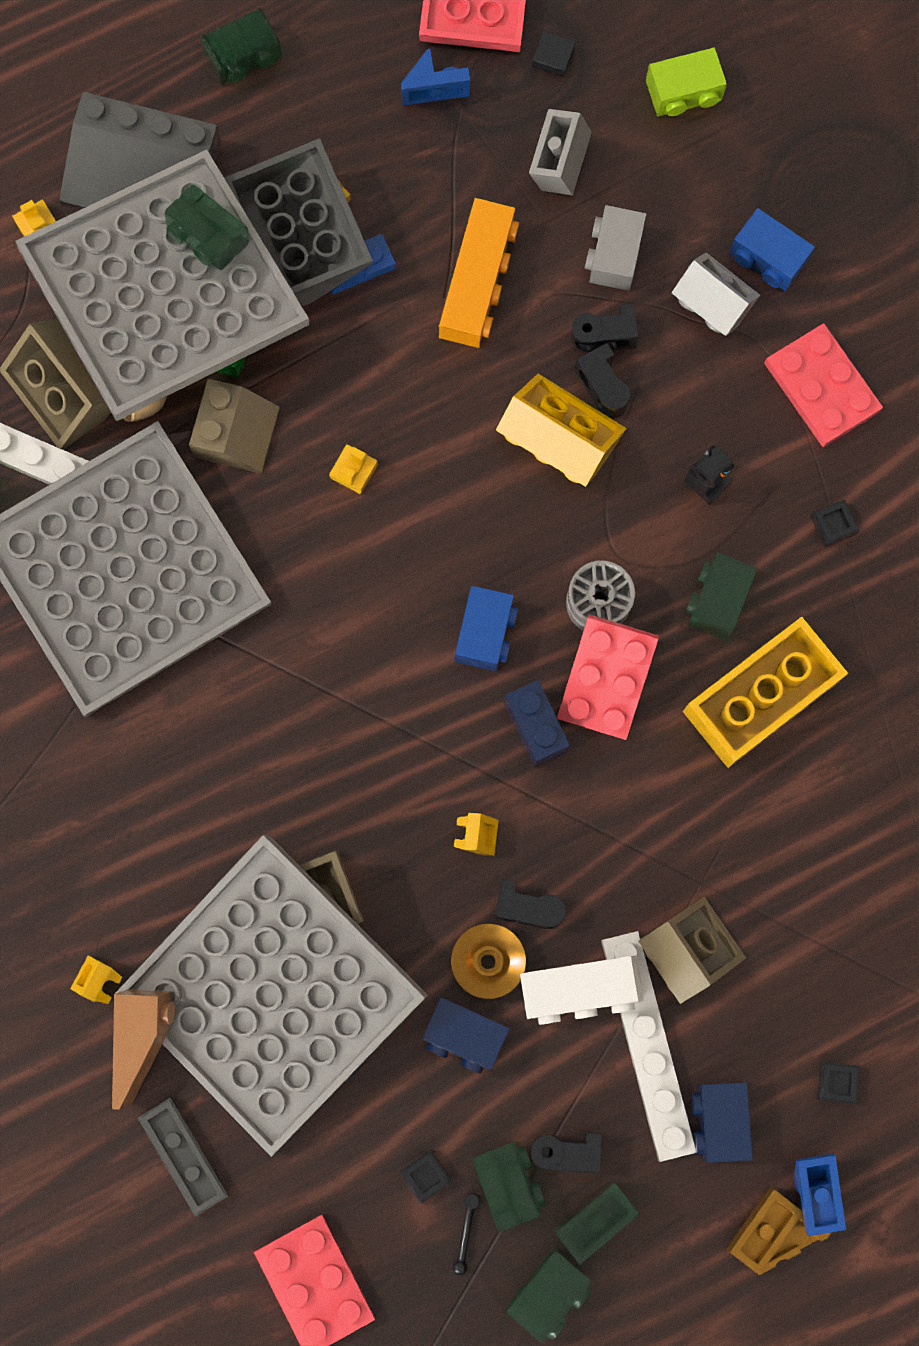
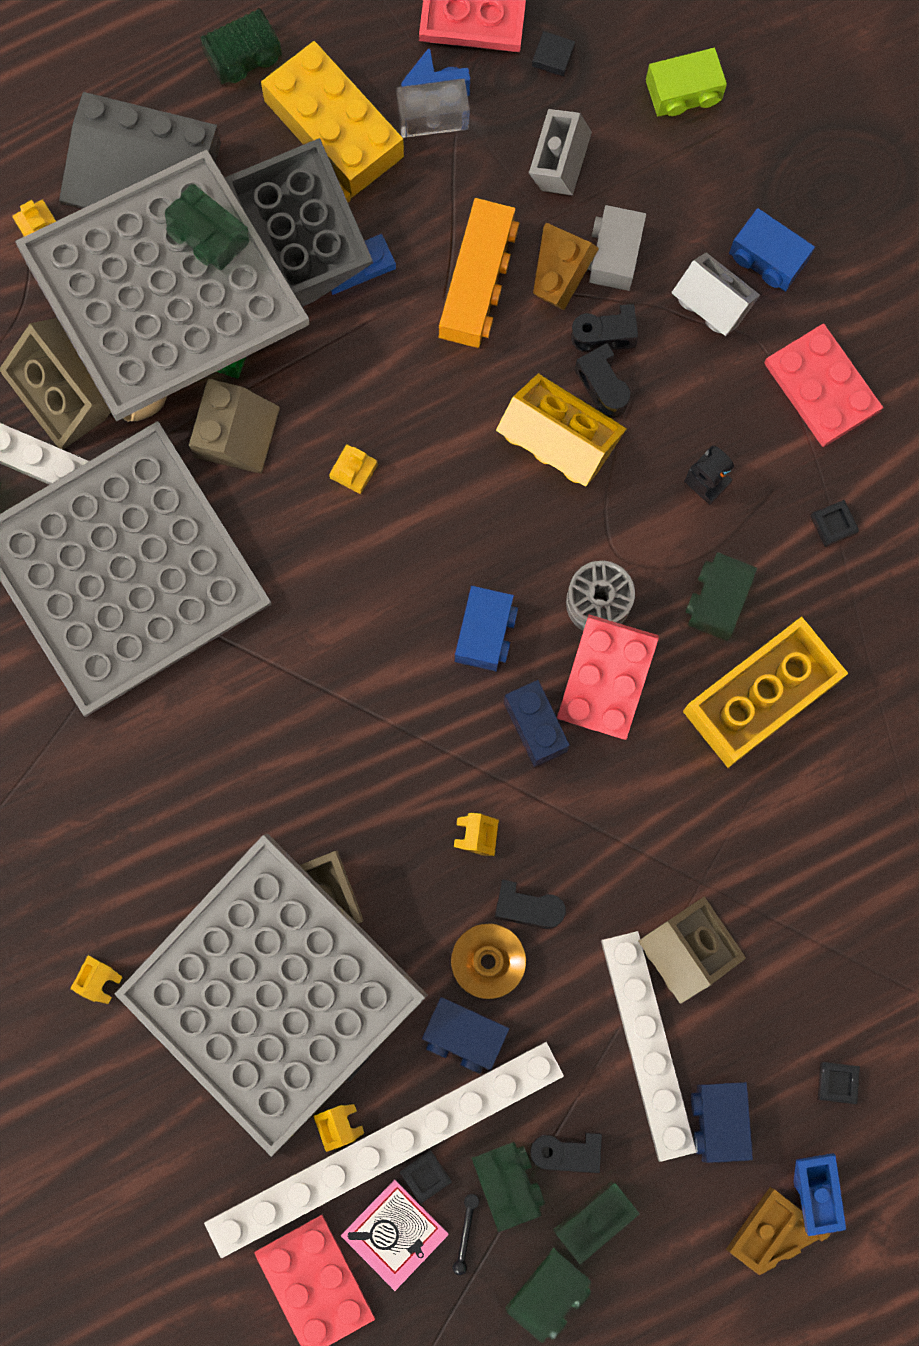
medium nougat slope [112,989,175,1110] -> none
dark grey tile [138,1097,229,1217] -> none
white brick [520,956,643,1025] -> none
none -> white brick [204,1042,564,1258]
none -> yellow brick [261,41,404,198]
none -> yellow tile [313,1104,364,1152]
none -> tile [341,1179,449,1291]
none -> clear brick [396,79,470,138]
none -> pearl gold wing [533,223,599,310]

